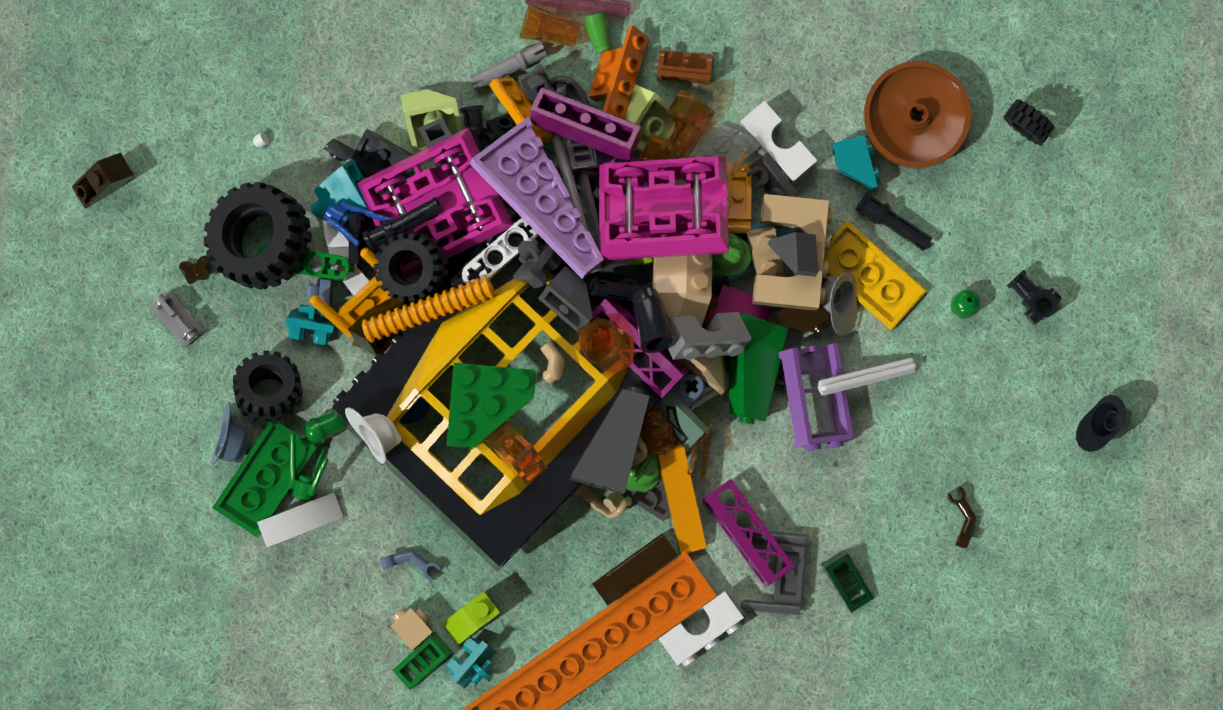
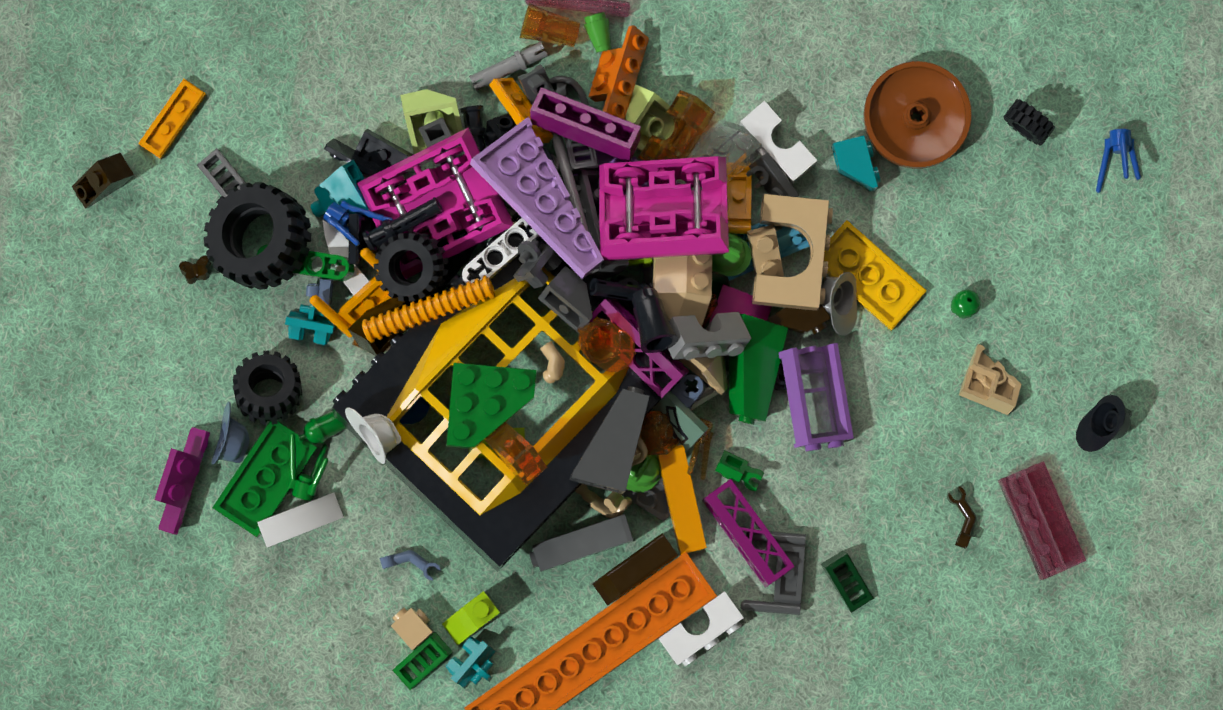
light grey hinge [150,290,205,348] -> none
white piece [253,132,269,148] -> none
dark orange hinge [657,50,713,85] -> none
dark grey slope [768,232,818,277] -> none
white axle [817,358,916,396] -> none
black pin [855,190,933,251] -> none
black connector [1007,269,1062,325] -> none
none -> light orange tile [138,79,207,159]
none -> magenta bracket [154,427,210,535]
none -> dark grey slope [197,148,246,197]
none -> dark grey slope [529,514,633,572]
none -> green plate [715,450,764,491]
none -> tan slope [959,344,1022,415]
none -> clear pink brick [997,461,1086,581]
none -> blue plant [1096,129,1141,193]

